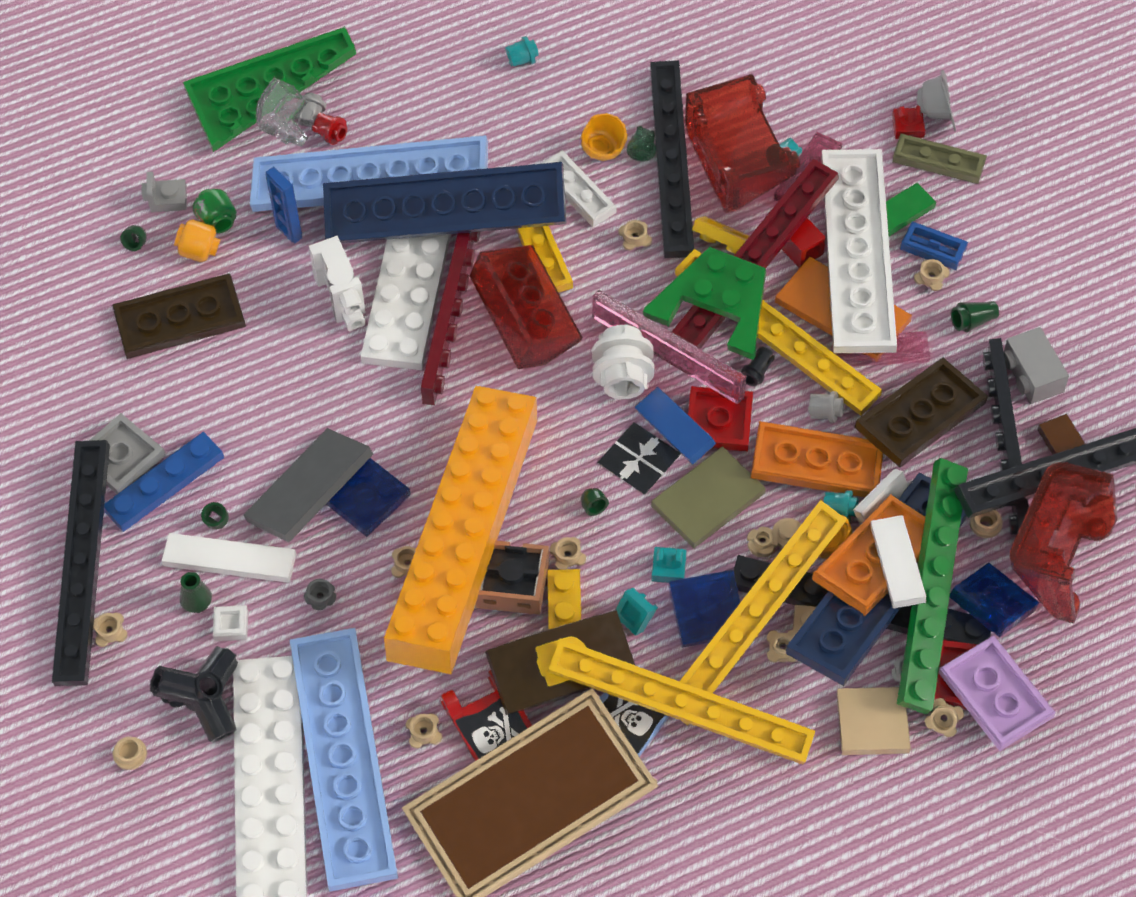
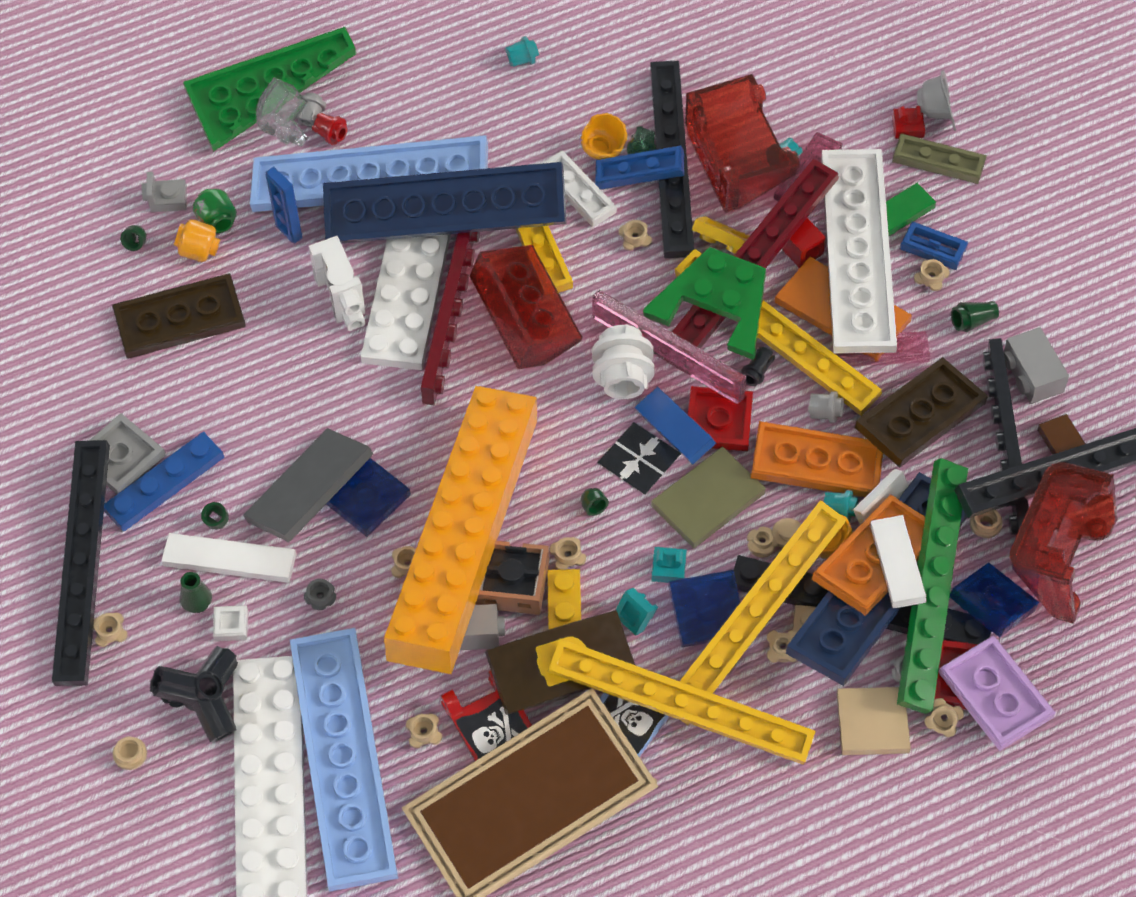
none -> light grey brick [460,604,505,650]
none -> blue tile [595,146,684,190]

